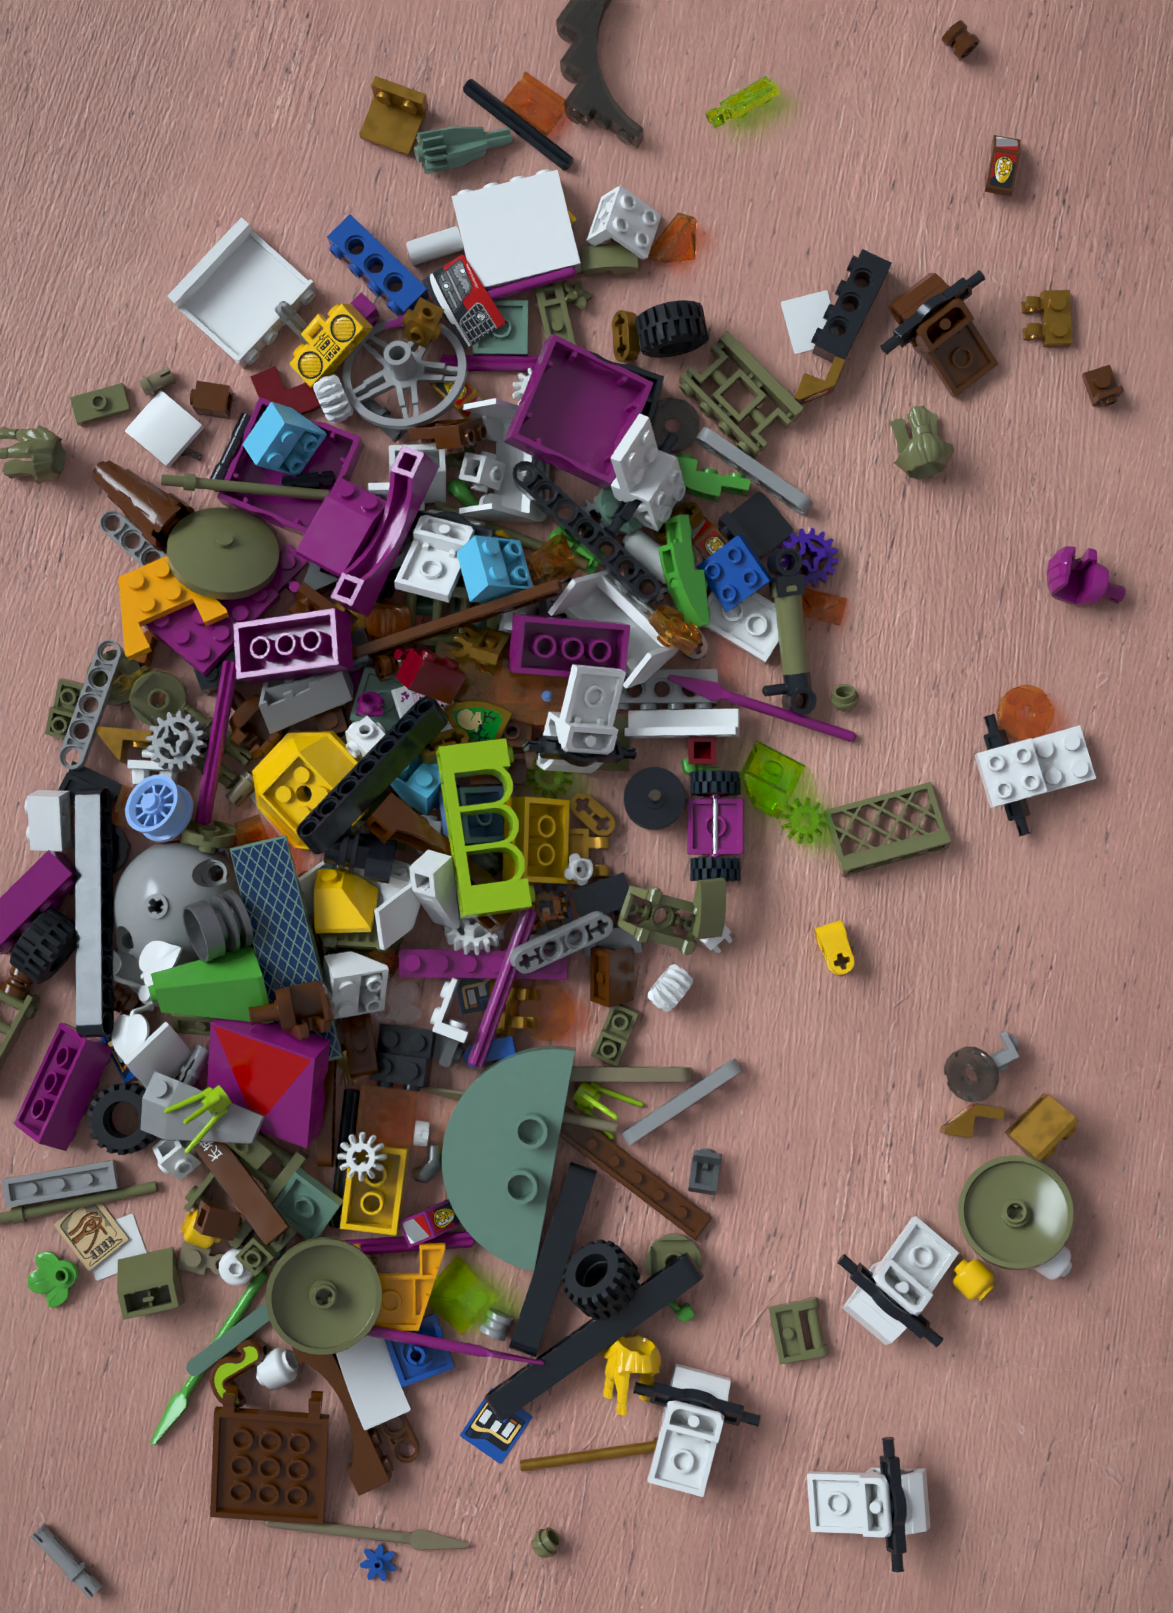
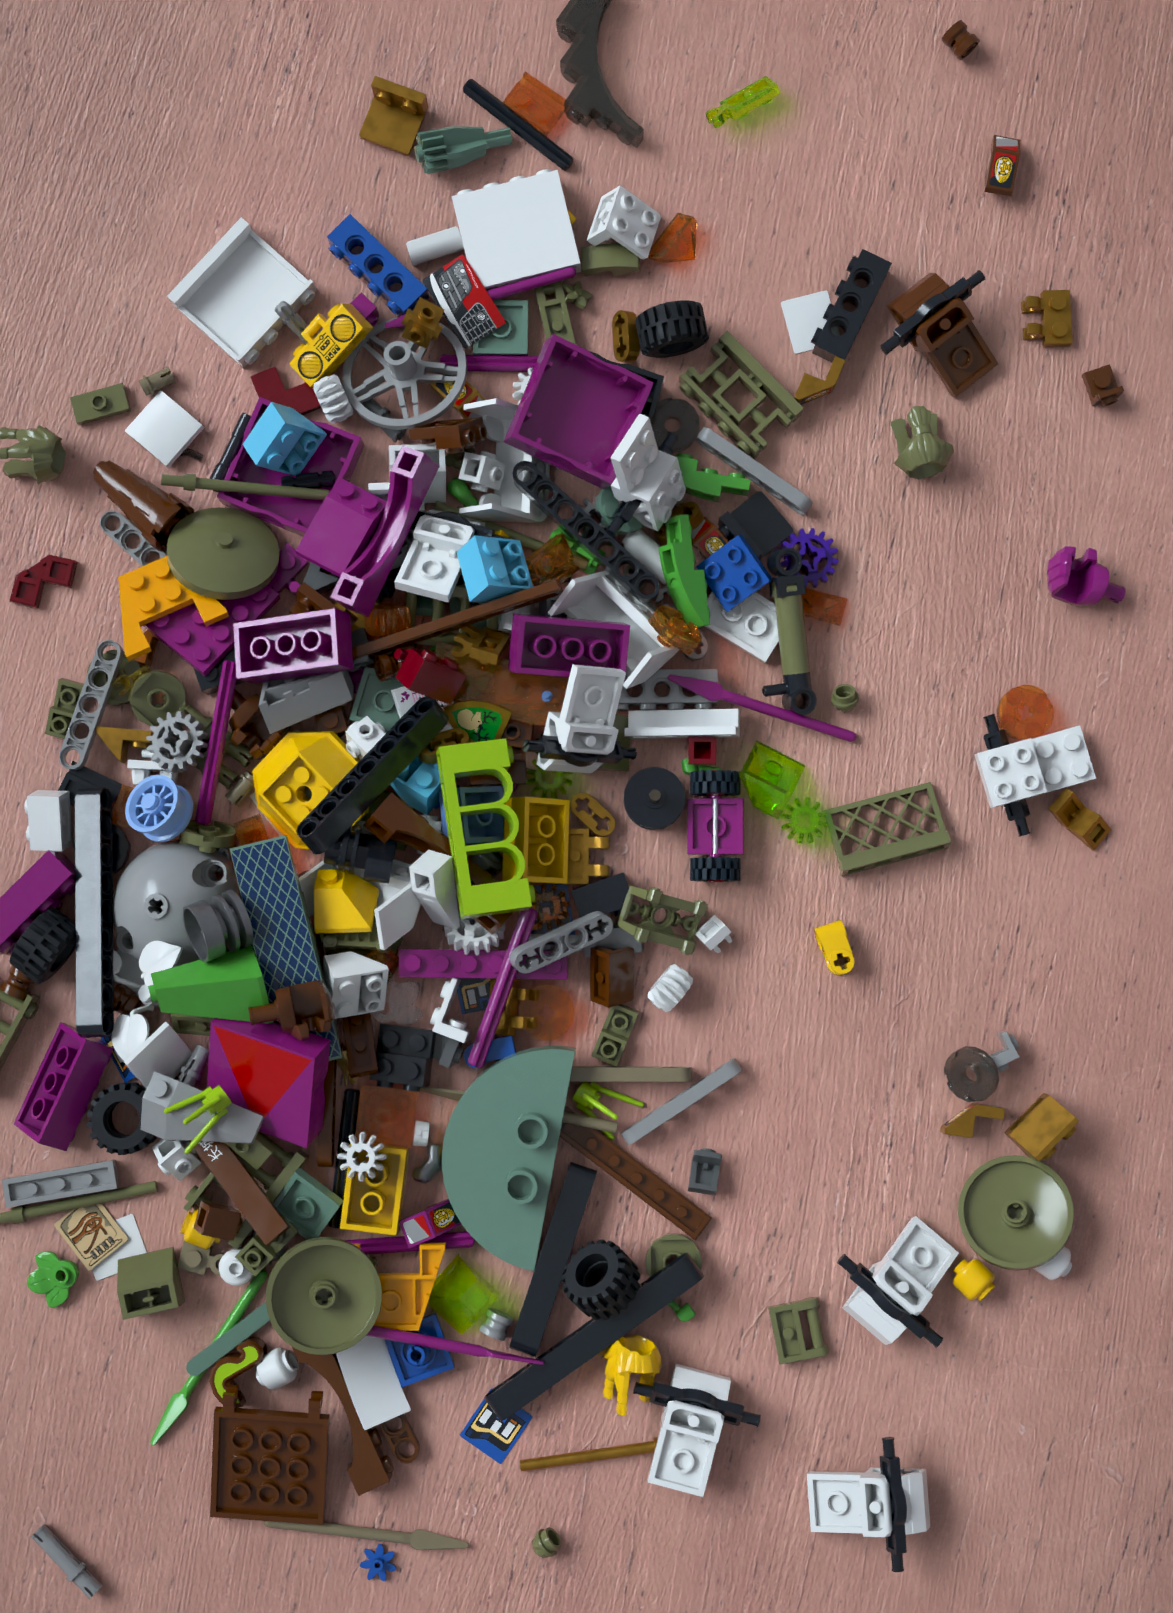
reddish brown brick [190,381,234,419] -> none
magenta plate [356,692,385,717] -> none
white plate [564,854,593,886] -> none
olive slope [692,878,726,940] -> none
none -> dark red tile [10,555,78,609]
none -> pearl gold slope [1048,788,1111,851]

